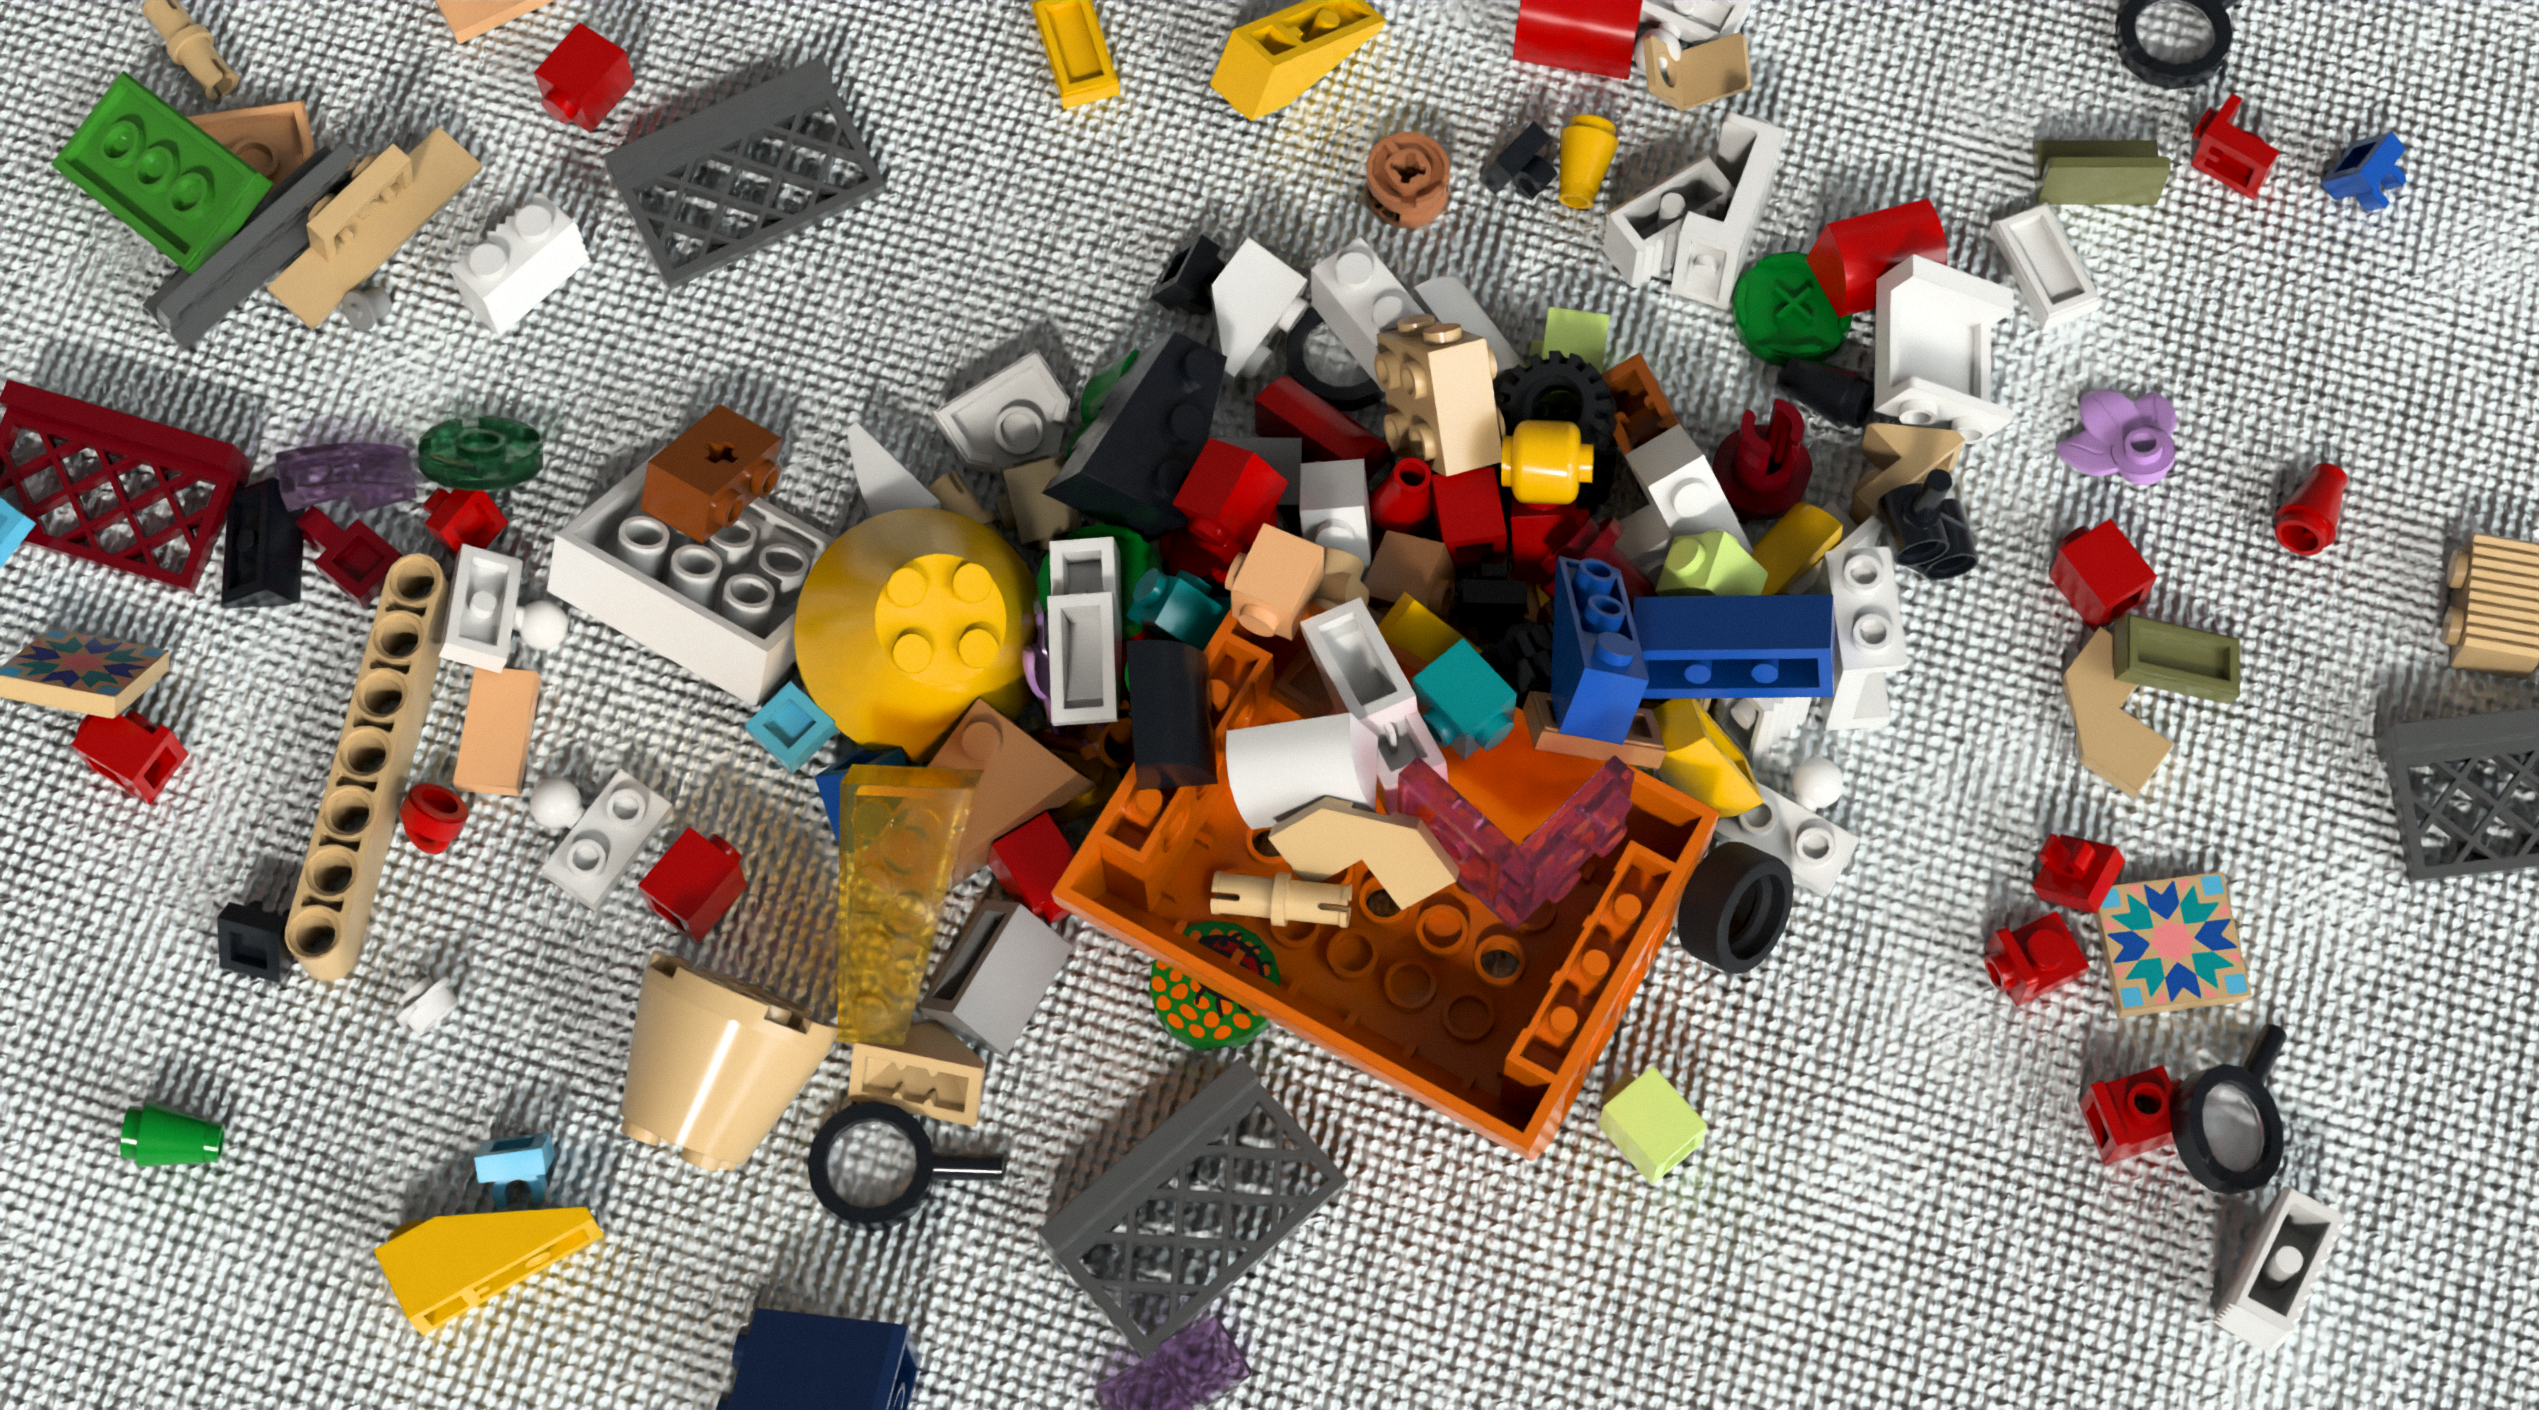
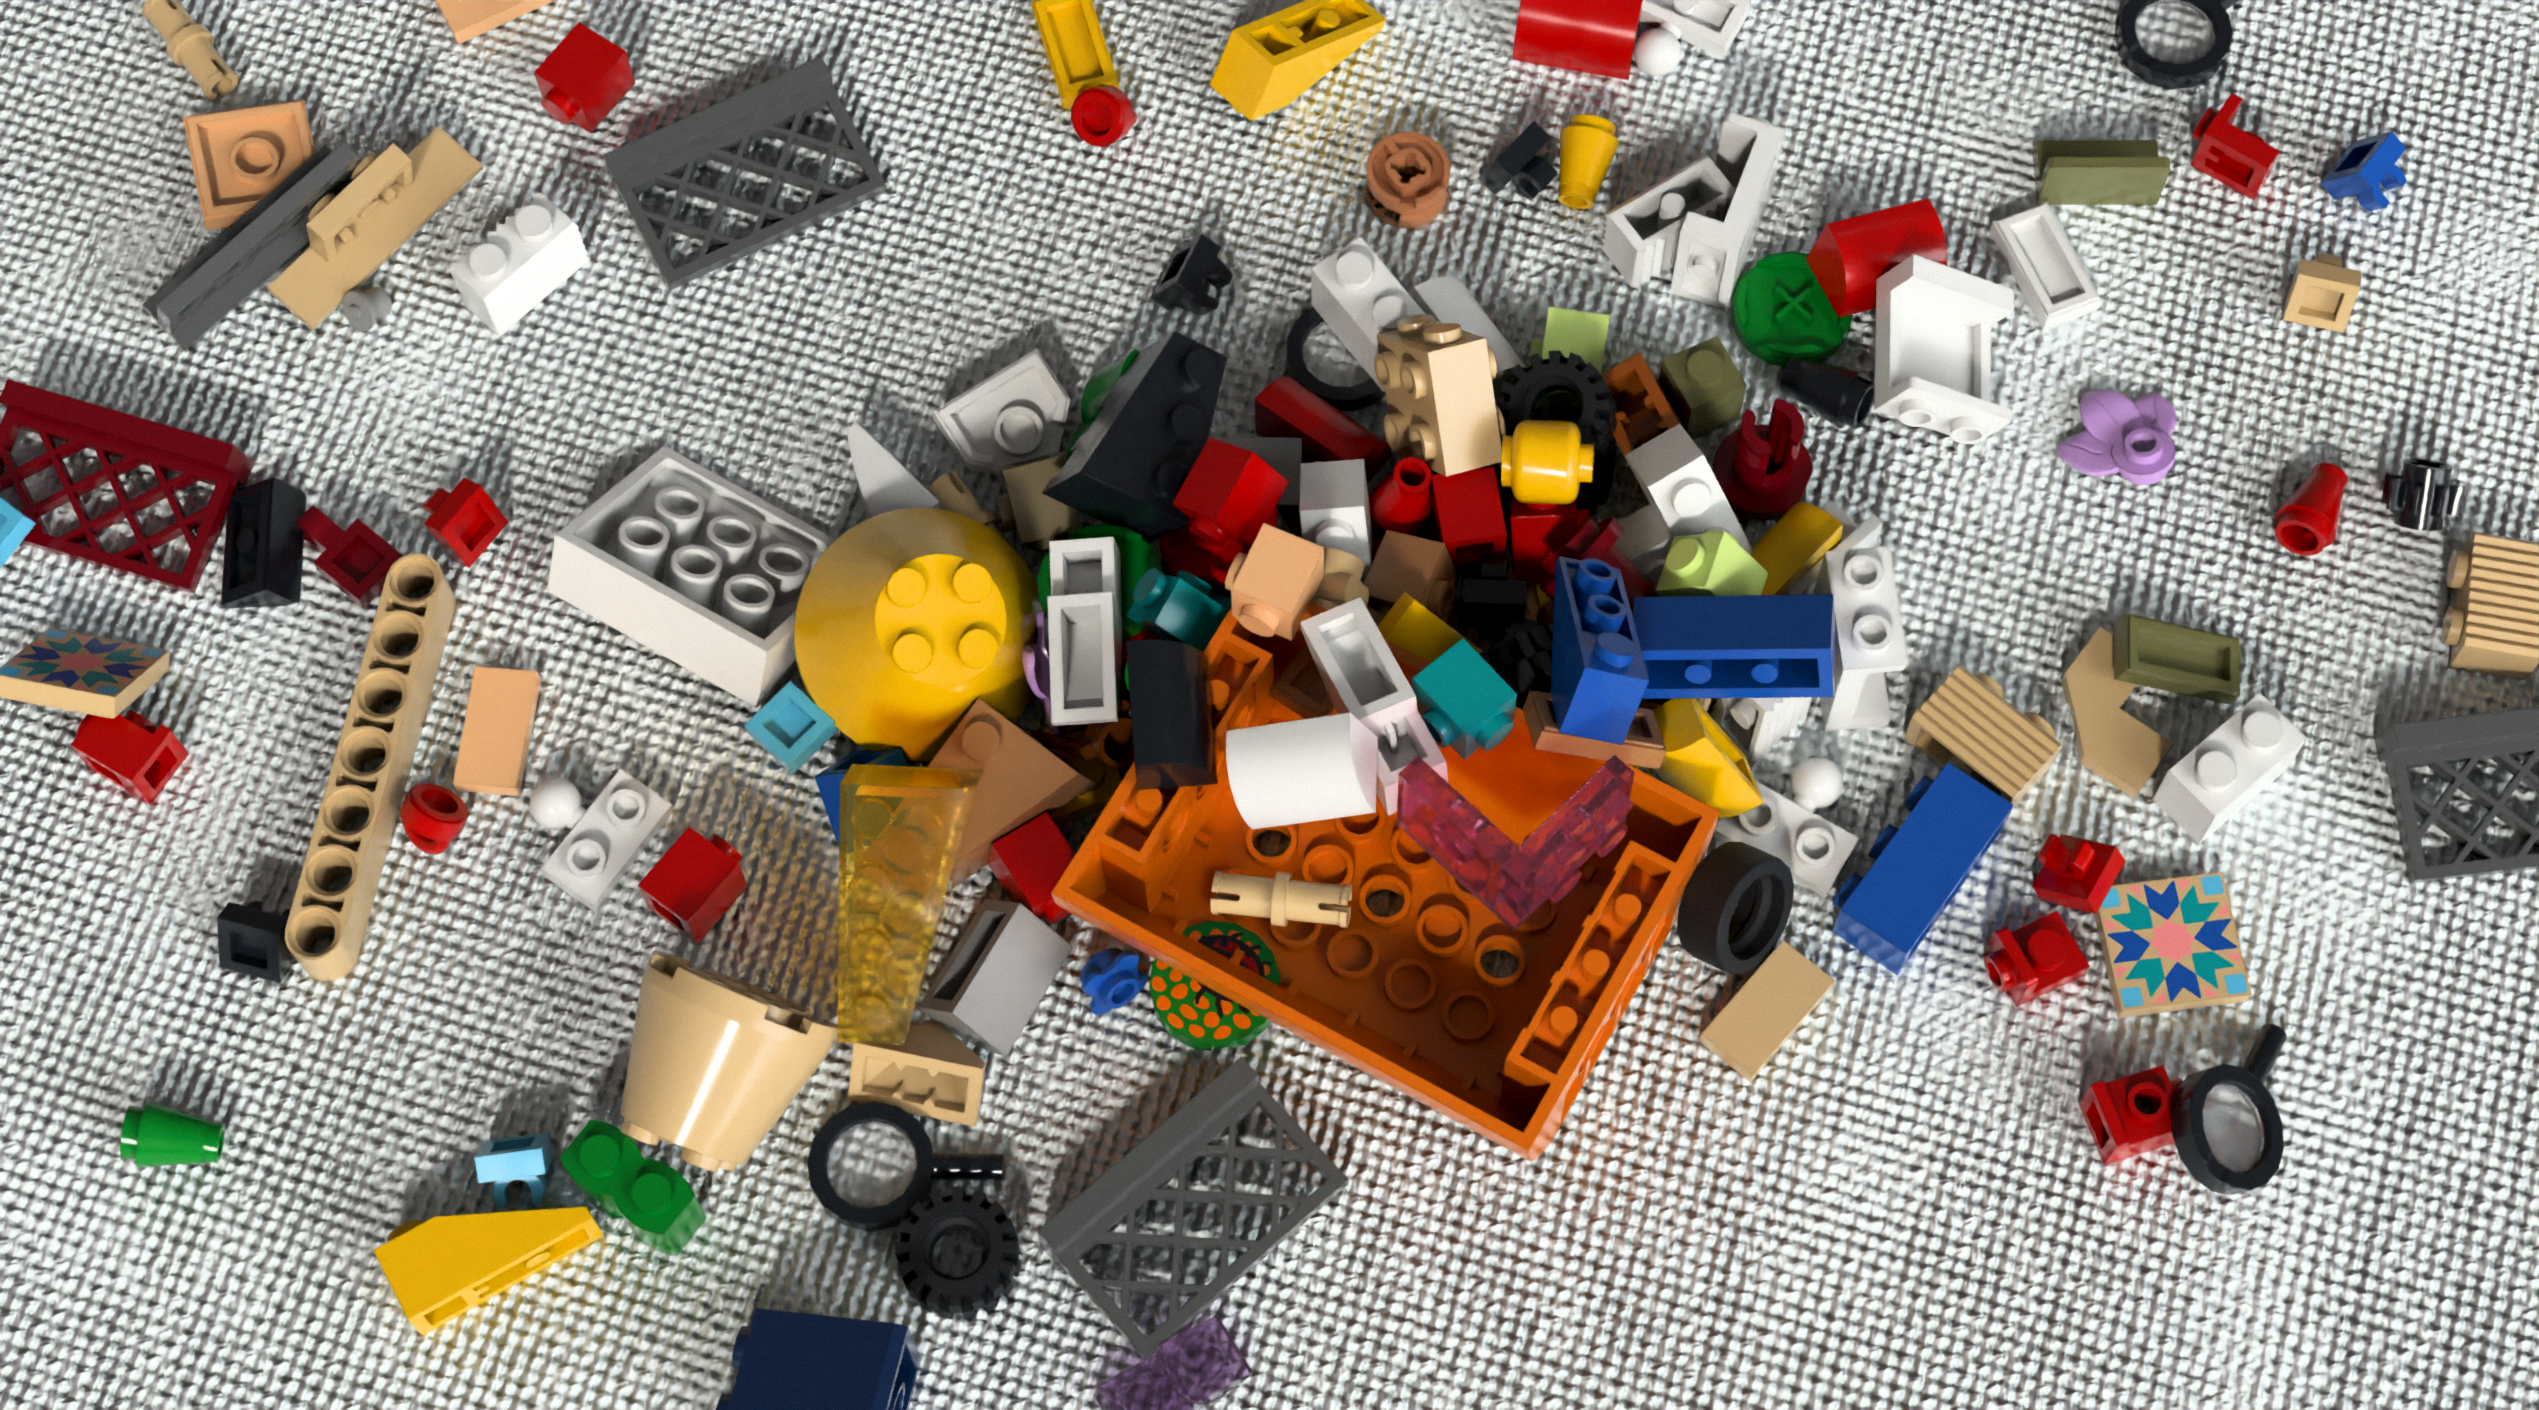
bright green tile [51,70,274,275] -> none
clear purple slope [275,443,417,513] -> none
white plate [396,976,460,1036] -> none
clear green tile [418,415,544,490] -> none
white plate [438,543,568,673] -> none
dark orange brick [641,404,782,544] -> none
white slope [1211,237,1309,390] -> none
tan tile [1268,796,1460,911] -> none
yellowish green brick [1598,1066,1707,1185] -> none
tan bracket [1643,33,1752,111] -> none
tan slope [1849,423,1965,526] -> none
black beam [1877,469,1979,580] -> none
red brick [2049,518,2157,633] -> none
white brick [2213,1186,2346,1352] -> none
none -> green brick [560,1120,707,1256]
none -> black tyre [895,1187,1021,1320]
none -> red tile [1071,84,1137,147]
none -> blue plate [1080,948,1147,1015]
none -> olive brick [1658,336,1747,440]
none -> tan tile [1699,940,1835,1083]
none -> blue brick [1832,762,2014,976]
none -> tan brick [1905,665,2062,809]
none -> white brick [2152,693,2307,845]
none -> tan tile [2282,252,2362,333]
none -> black gear [2381,458,2466,531]

